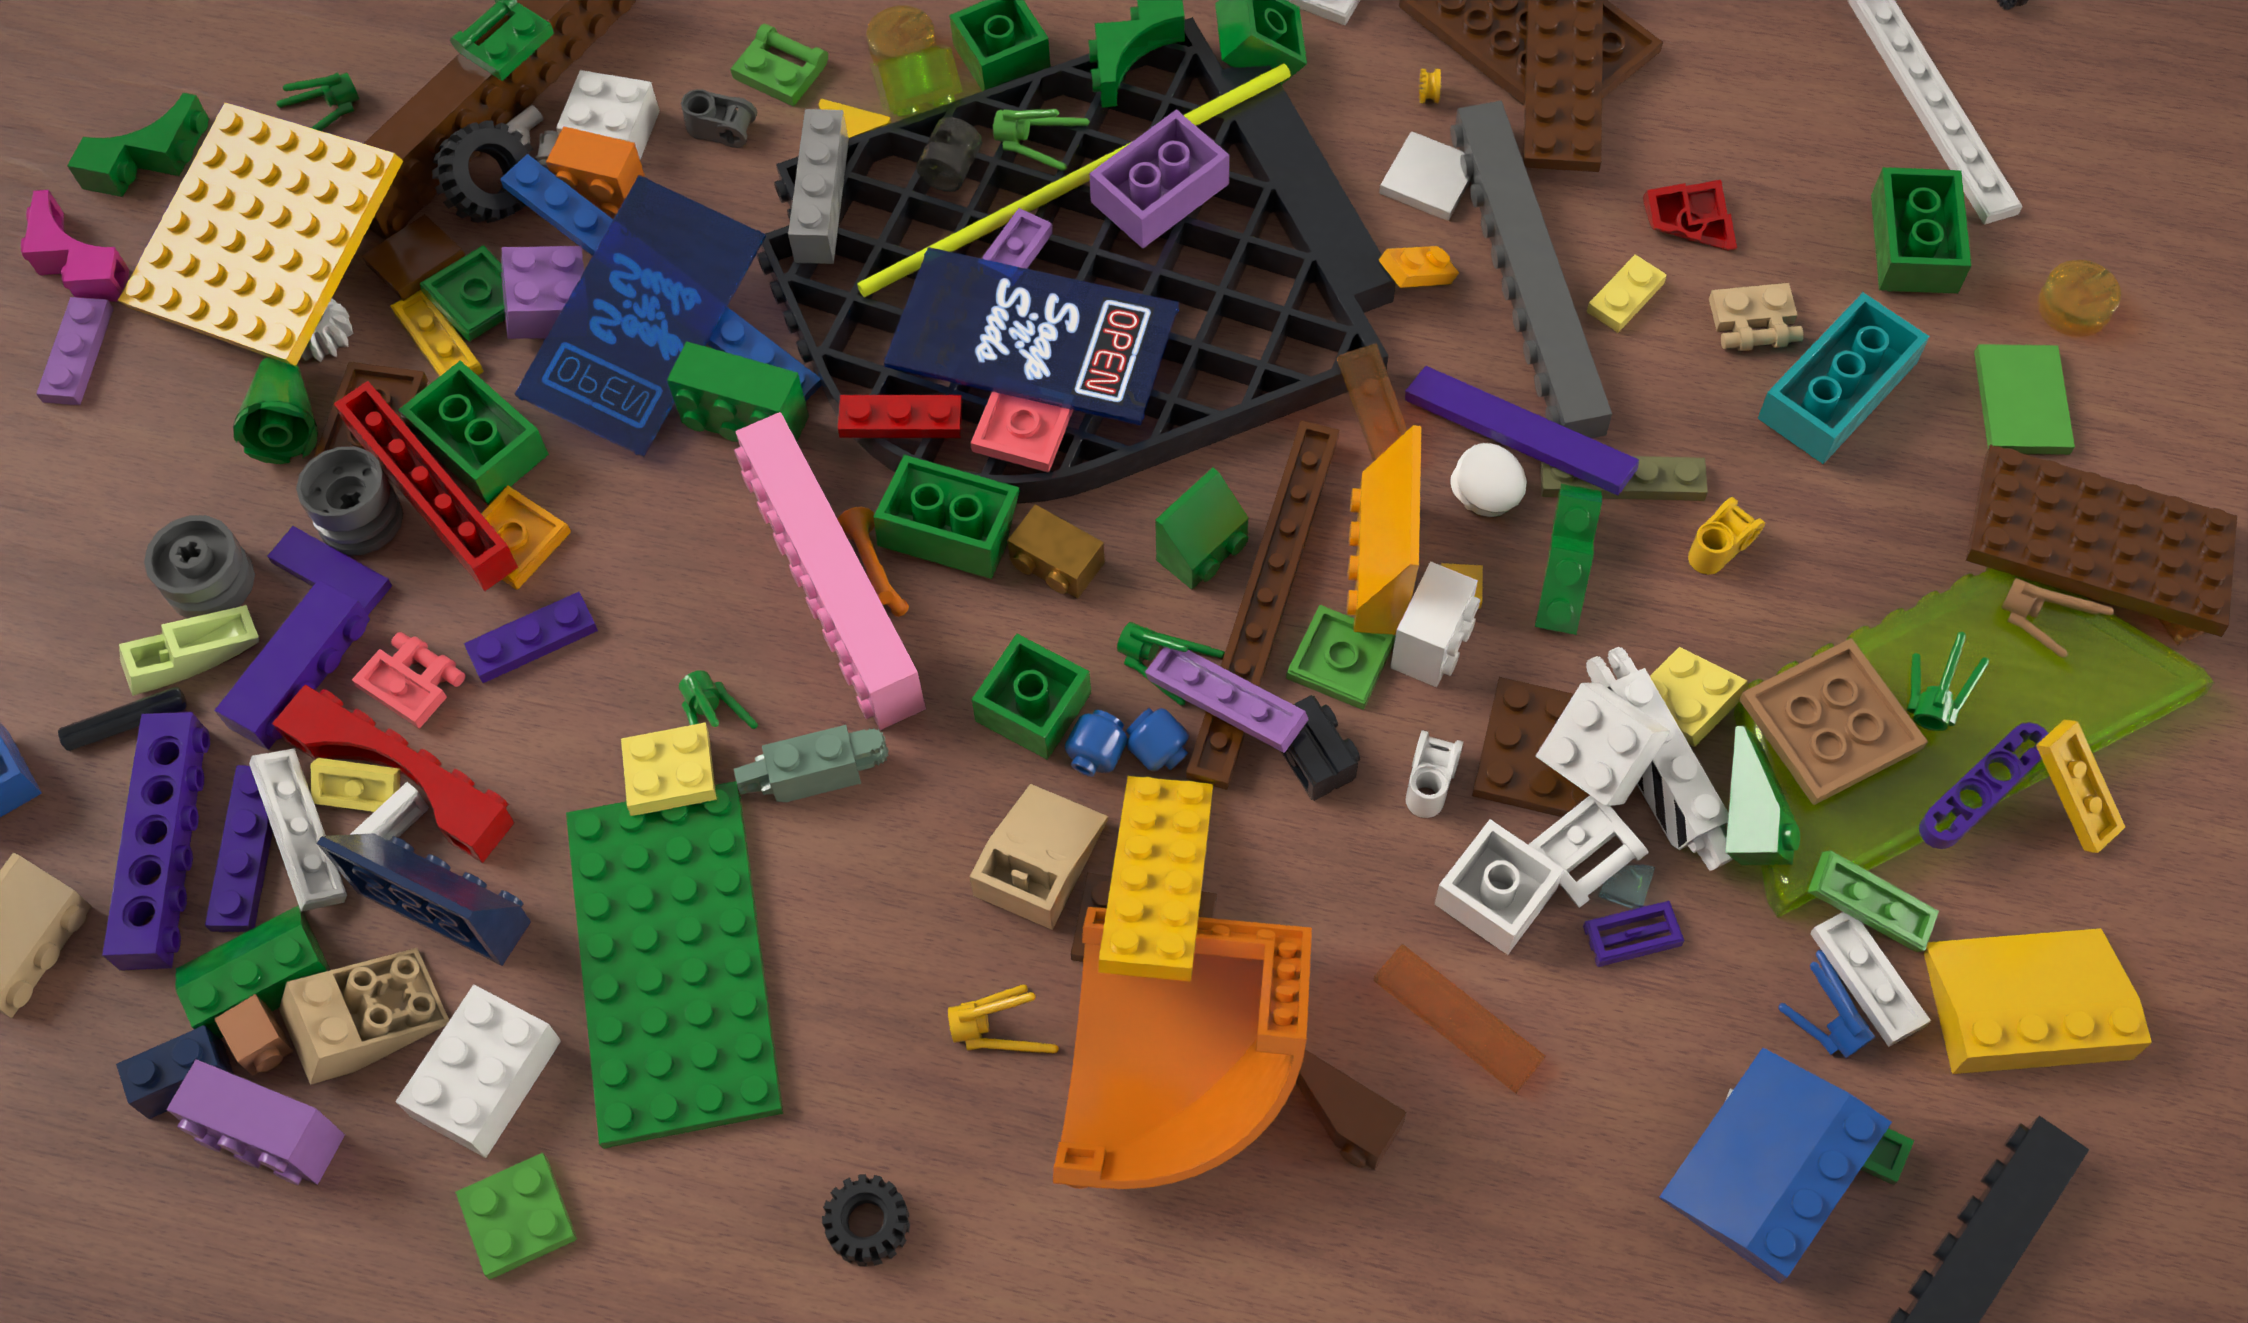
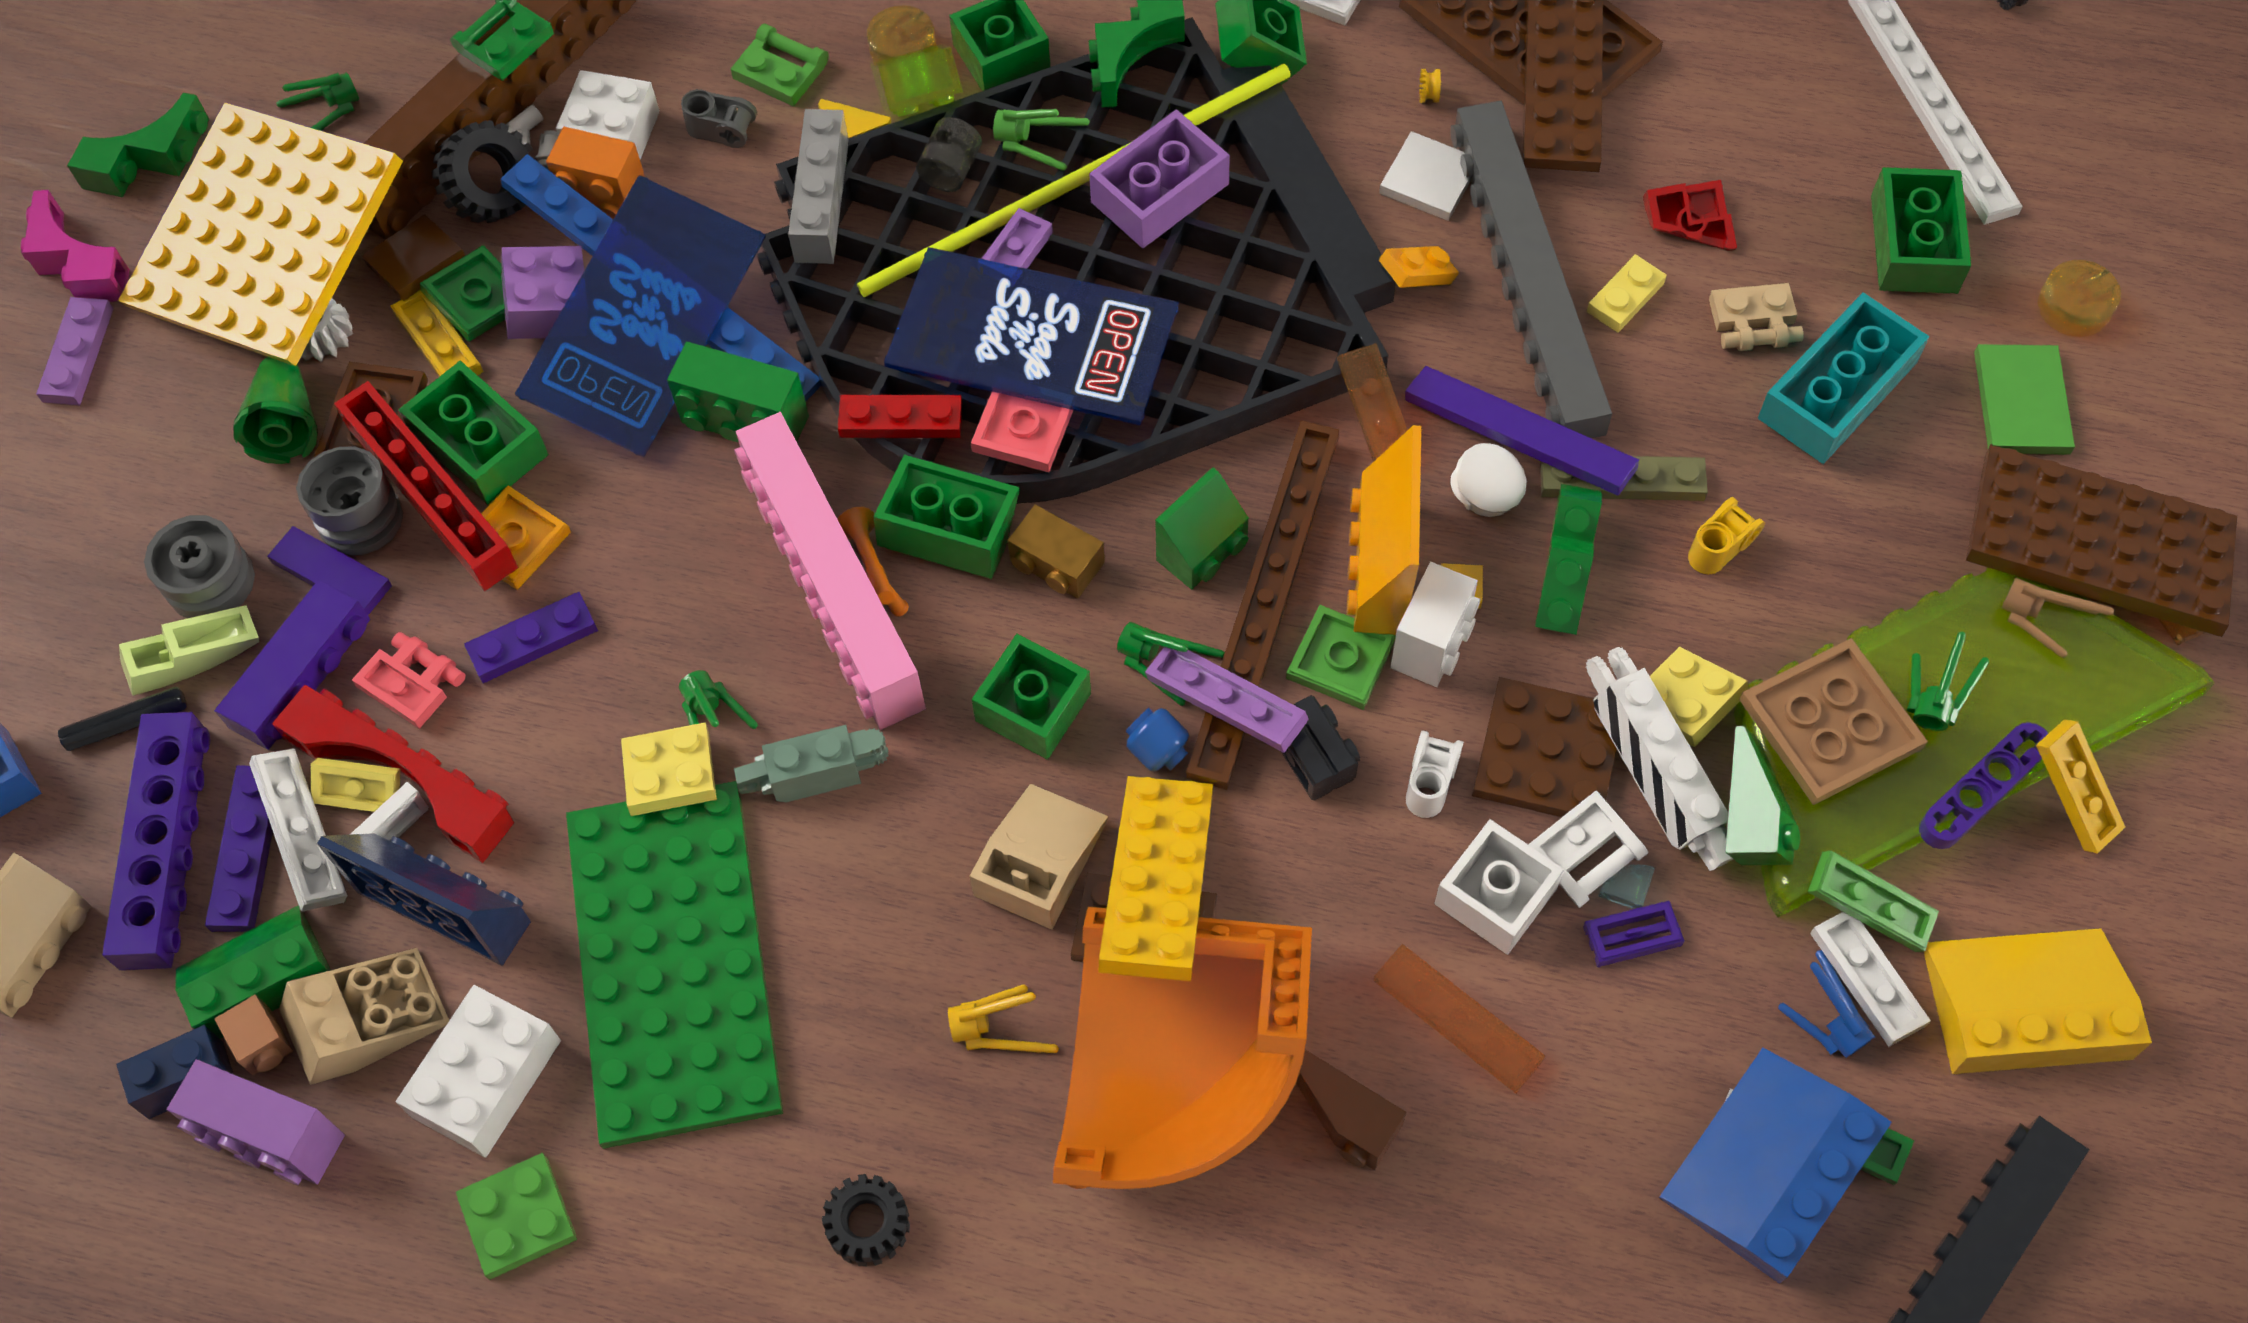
blue head [1064,710,1128,777] -> none
white brick [1536,683,1671,806] -> none

